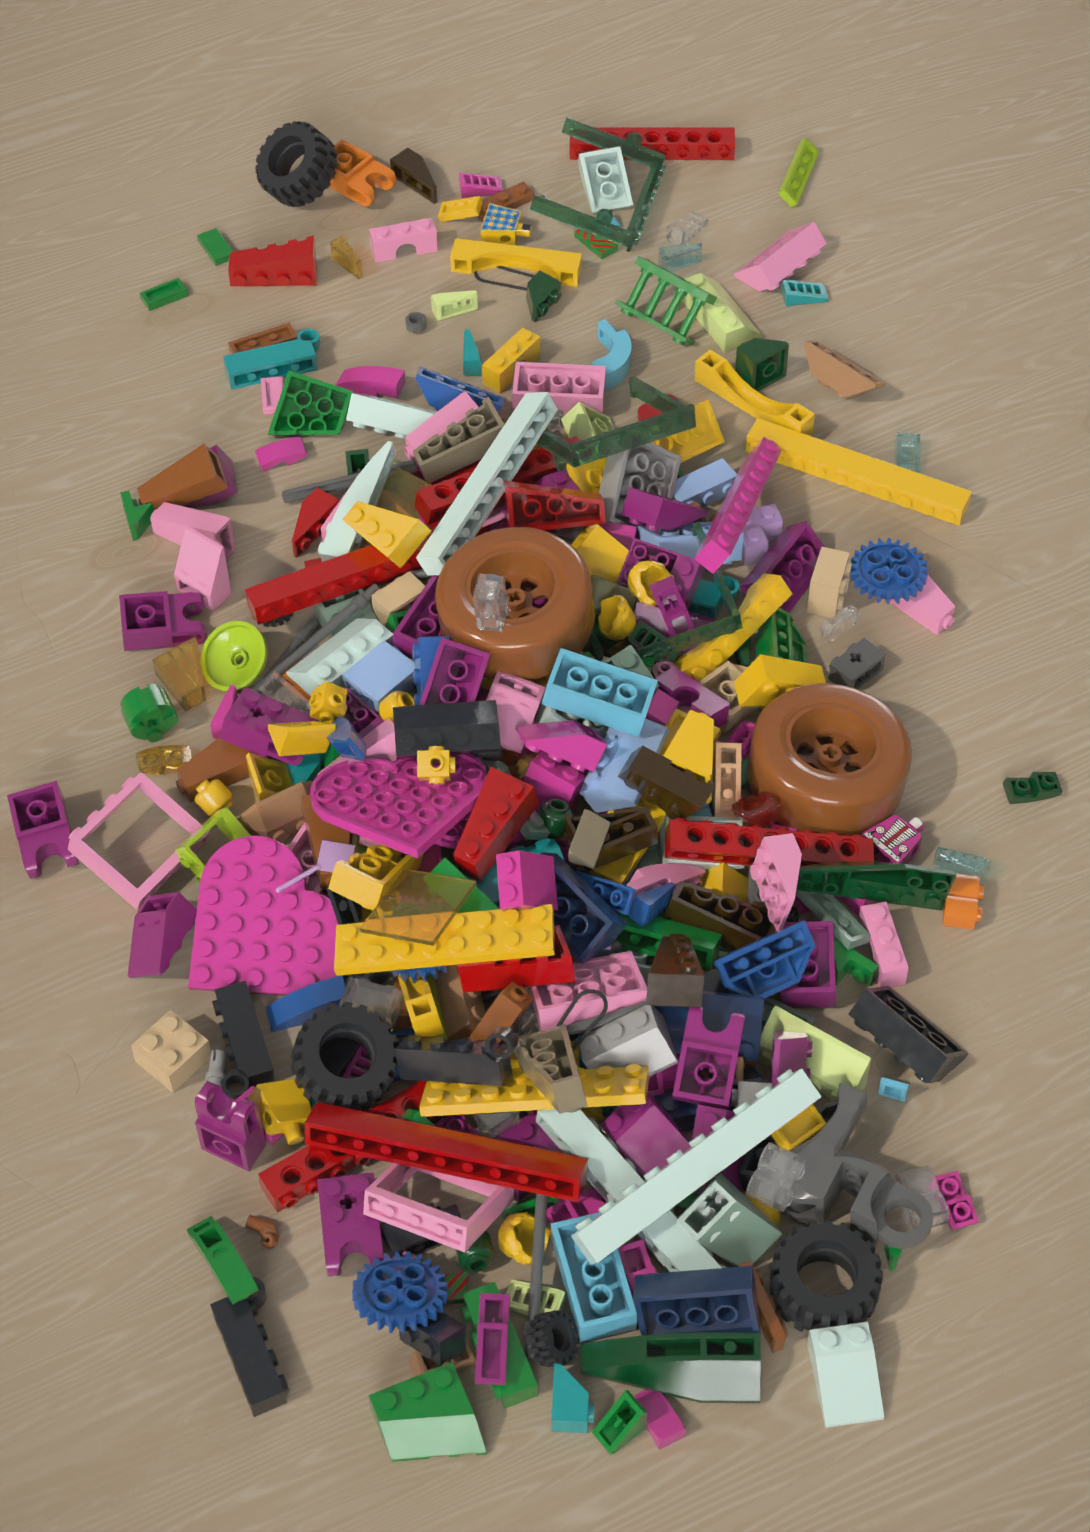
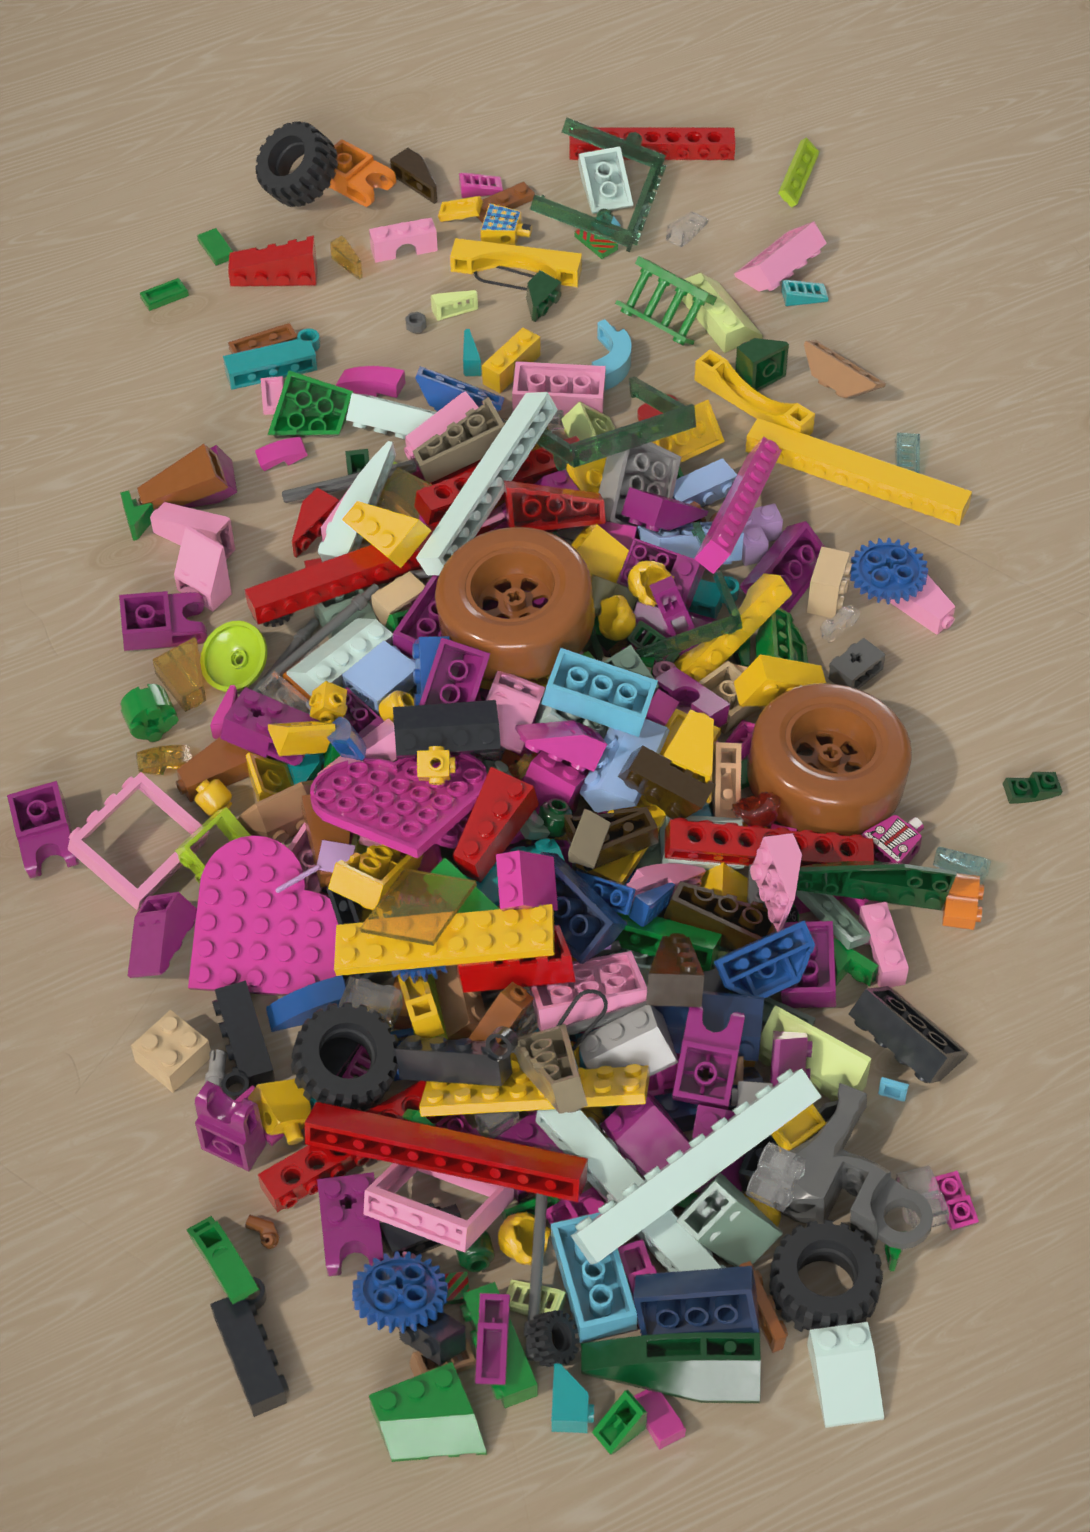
clear brick [472,573,509,632] -> none
clear light blue slope [658,243,702,271] -> none

